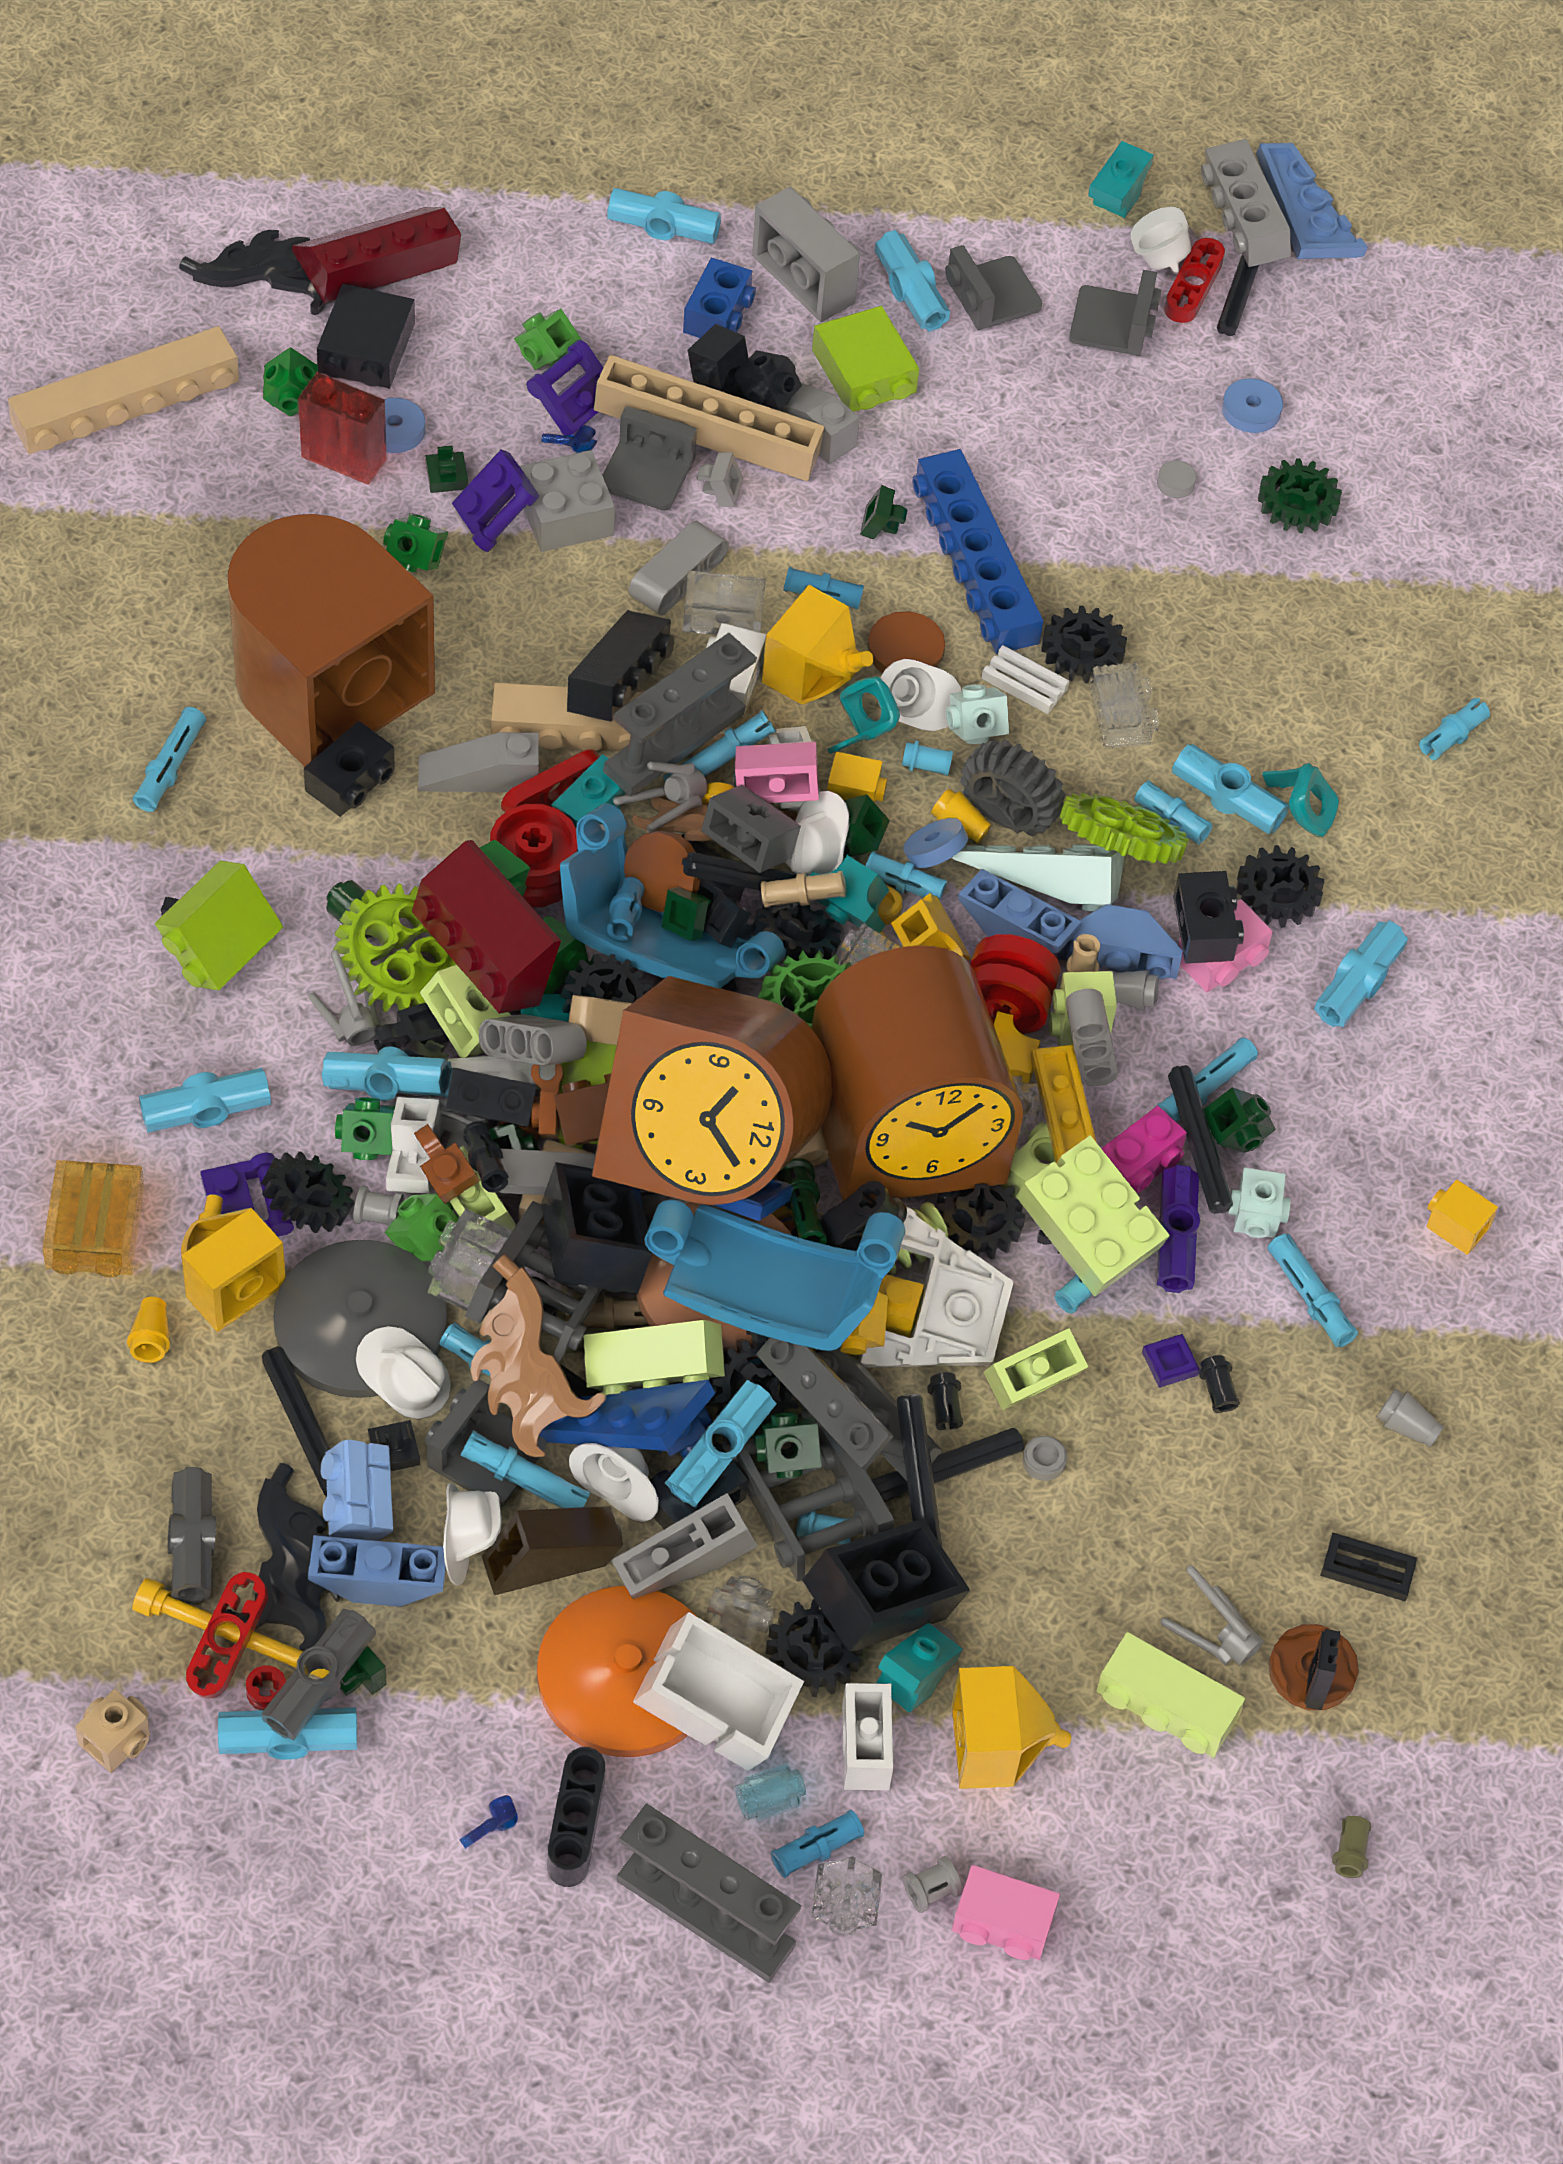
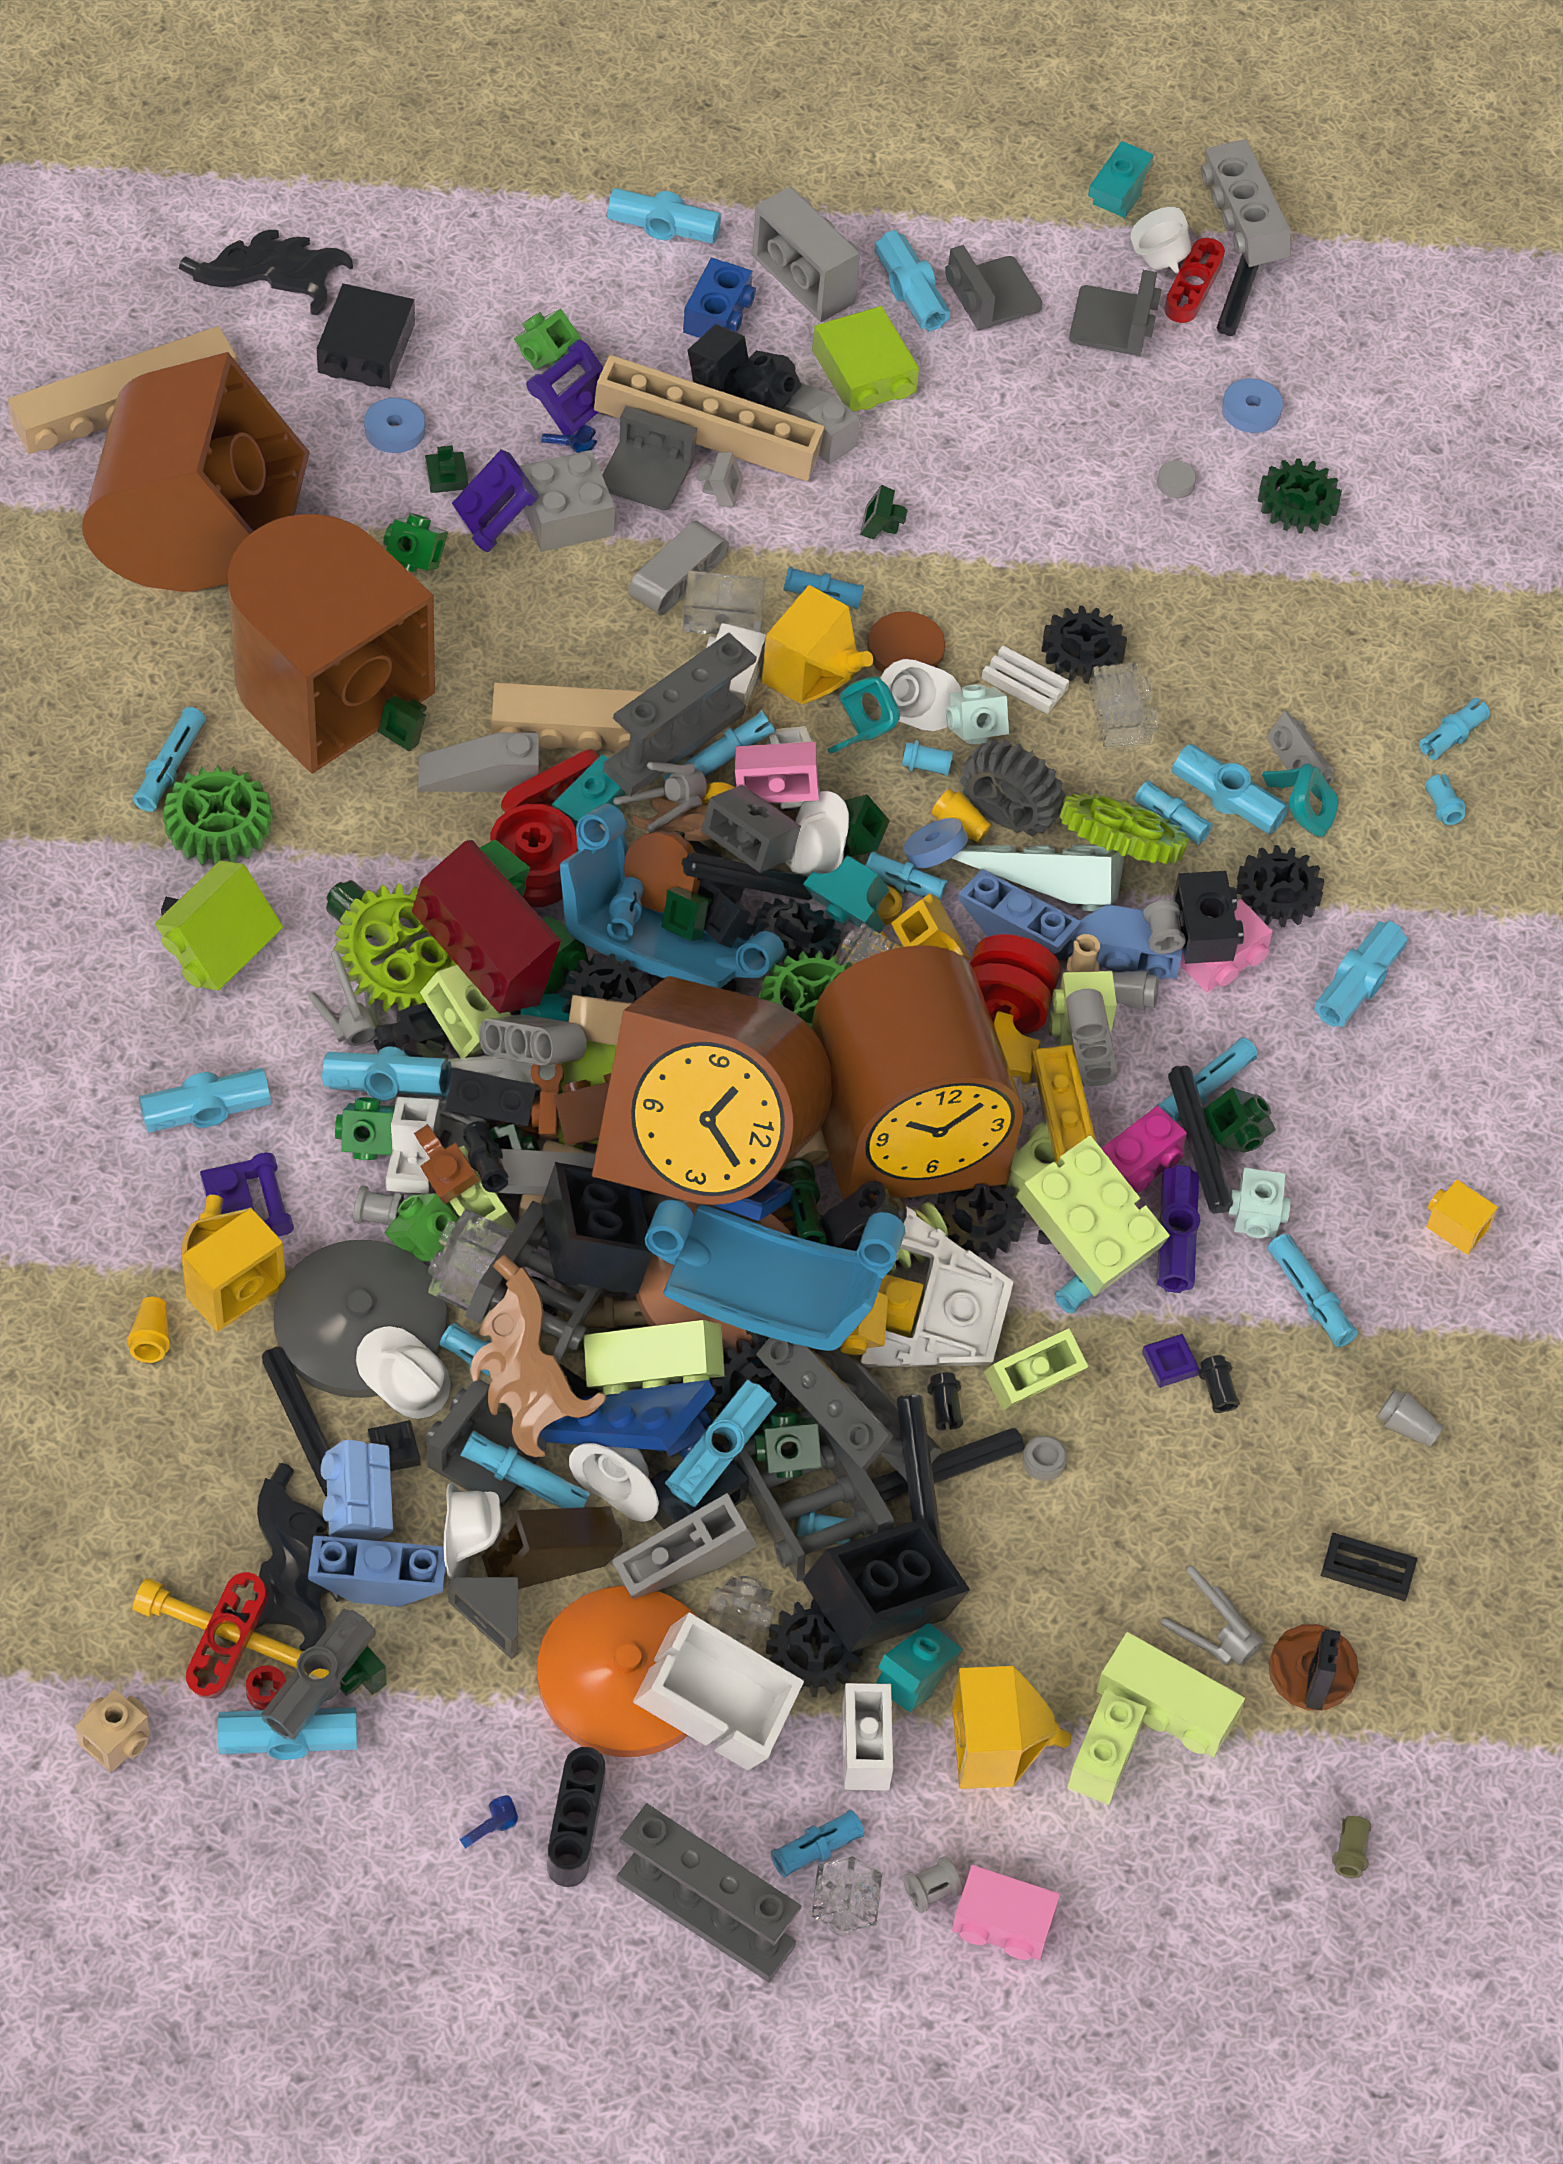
clear yellow brick [42,1160,145,1278] -> none
dark grey piece [168,1467,216,1604] -> none
black gear [261,1151,354,1233] -> none
green brick [263,347,318,416] -> none
dark red slope [292,207,461,303] -> none
clear red brick [298,372,387,485] -> none
black brick [304,720,395,817] -> none
black brick [567,610,674,722] -> none
clear light blue brick [735,1763,806,1821] -> none
tan pin [761,871,846,908] -> none
yellow brick [827,752,888,803] -> none
blue brick [912,449,1043,655] -> none
medium blue wing [1256,143,1368,259] -> none
none -> dark orange brick [82,352,310,592]
none -> bright green gear [163,764,273,866]
none -> dark green tile [378,695,427,751]
none -> dark grey slope [448,1577,518,1660]
none -> yellowish green brick [1067,1690,1147,1805]
none -> light grey bush [1143,900,1185,954]
none -> light grey hinge [1266,710,1335,784]
none -> medium azure pin [1425,774,1466,825]

